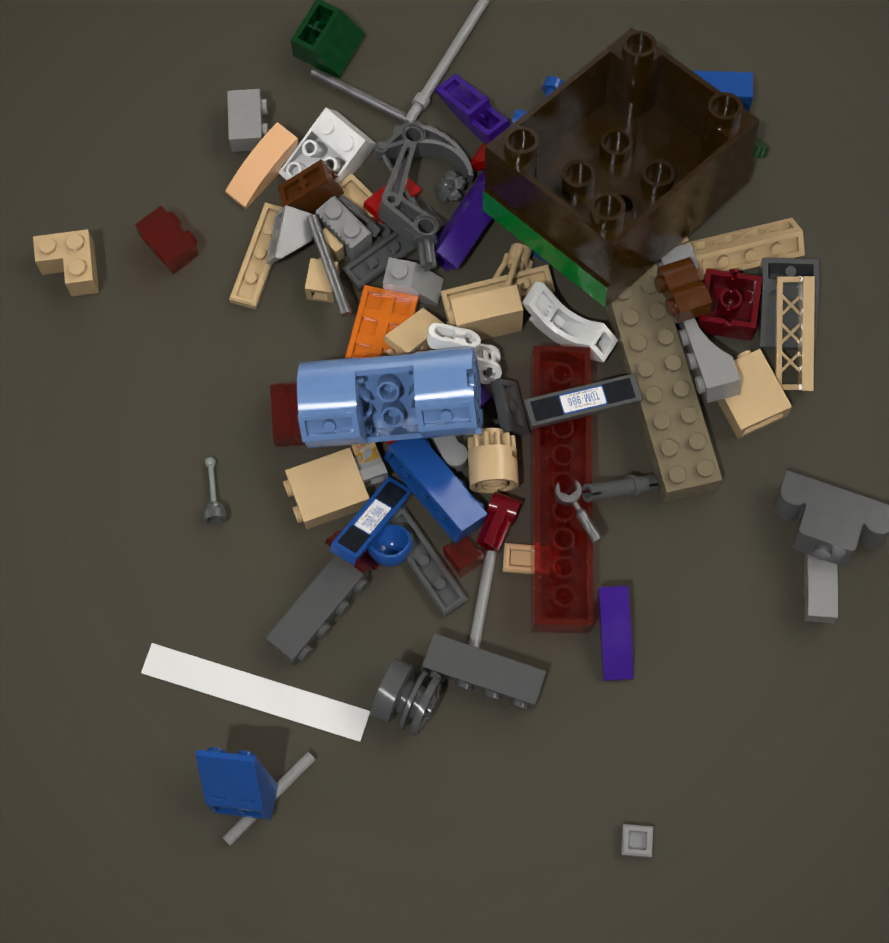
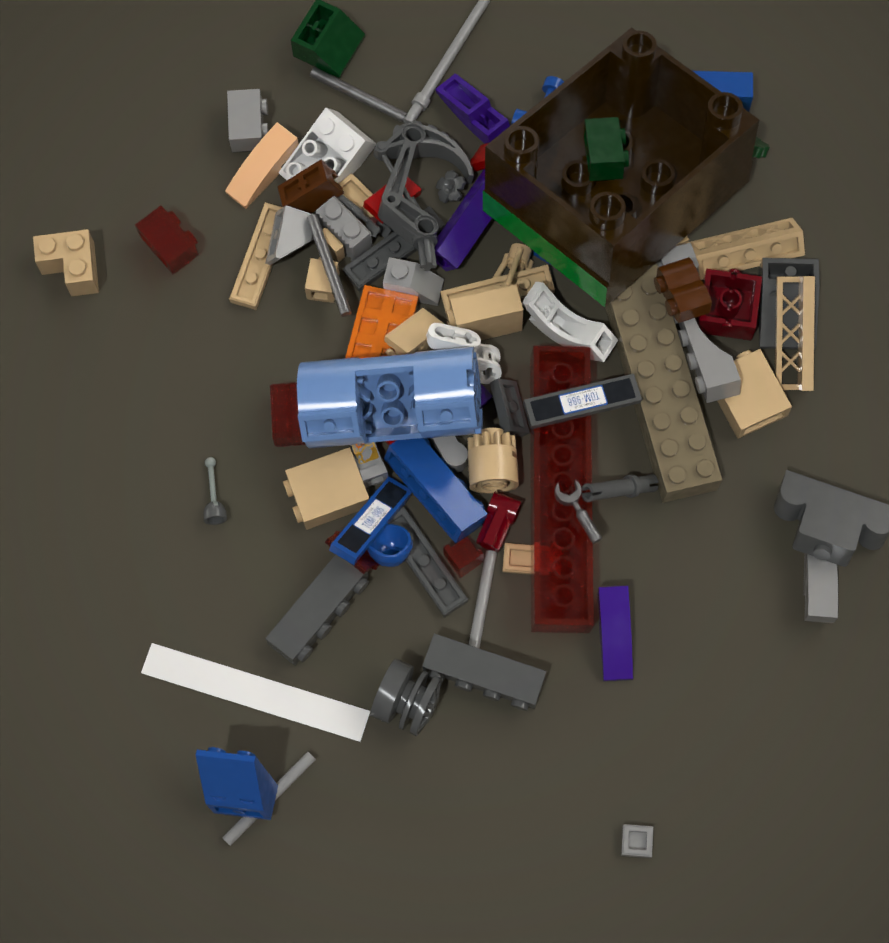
none -> dark green brick [583,117,629,181]

